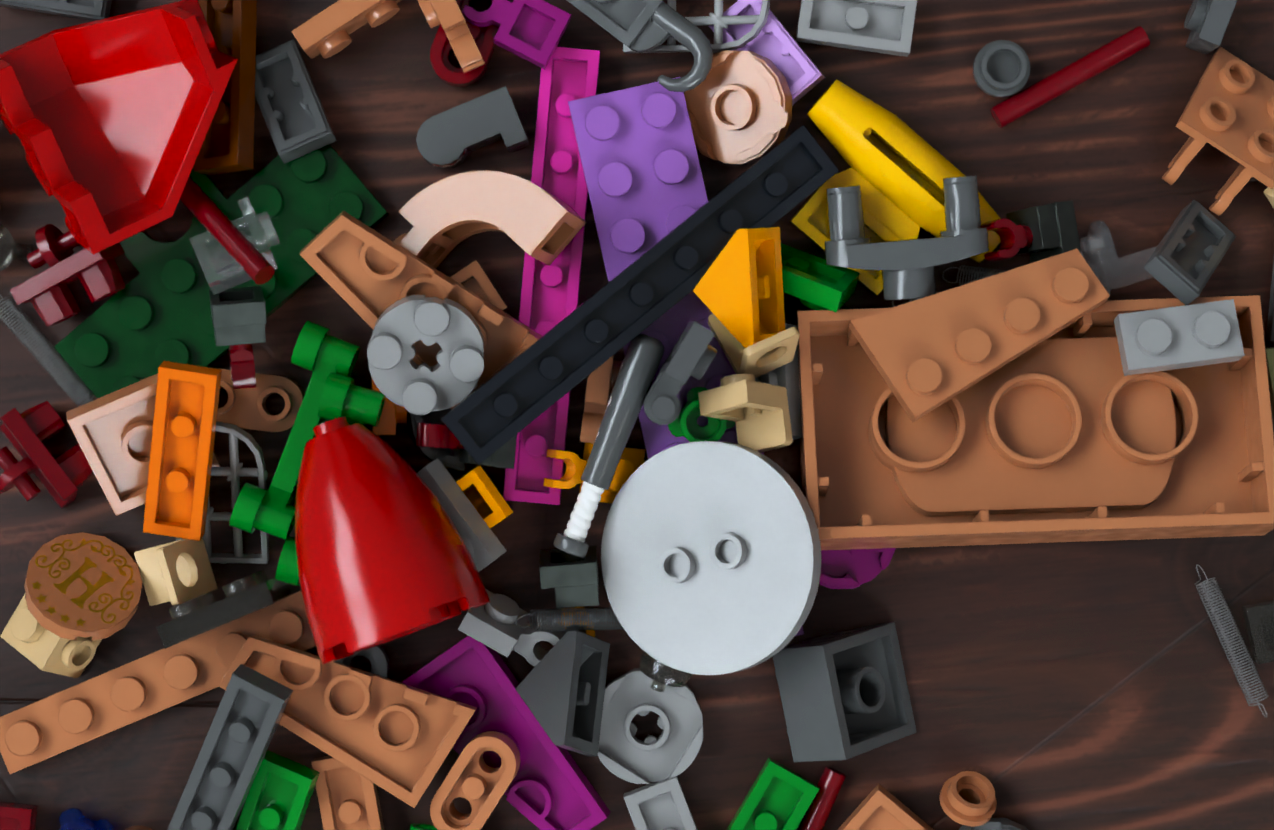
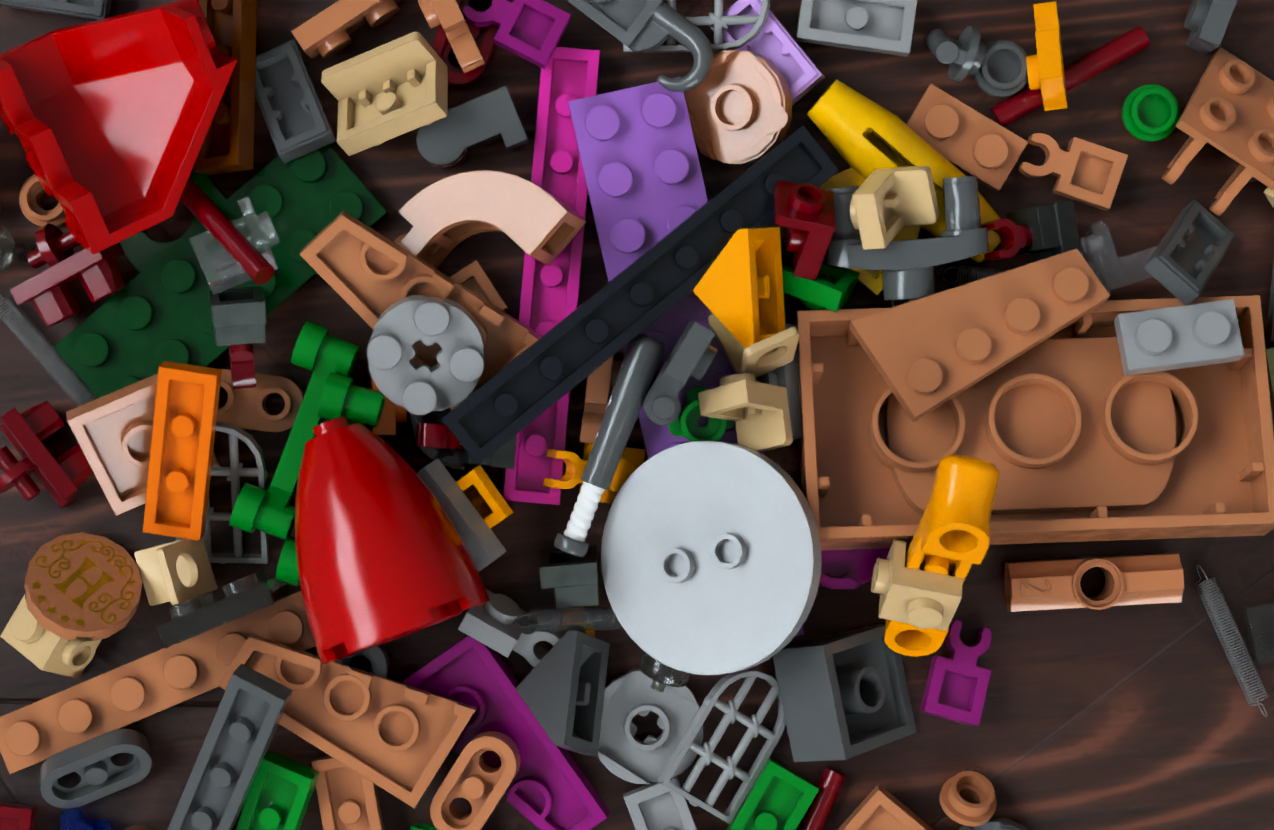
none -> nougat plate [19,174,66,227]
none -> dark grey plate [40,729,152,809]
none -> tan bracket [321,32,448,156]
none -> light grey window [657,668,786,824]
none -> dark red bracket [774,181,835,280]
none -> tan bracket [850,165,939,250]
none -> tan bracket [871,539,963,631]
none -> light orange plate [884,454,1000,657]
none -> nougat plate [906,84,1028,193]
none -> magenta plate [920,620,992,727]
none -> dark grey plate [926,25,986,83]
none -> nougat piece [1003,552,1184,612]
none -> nougat plate [1018,133,1128,211]
none -> light orange plate [1026,1,1068,111]
none -> green plate [1121,84,1180,142]

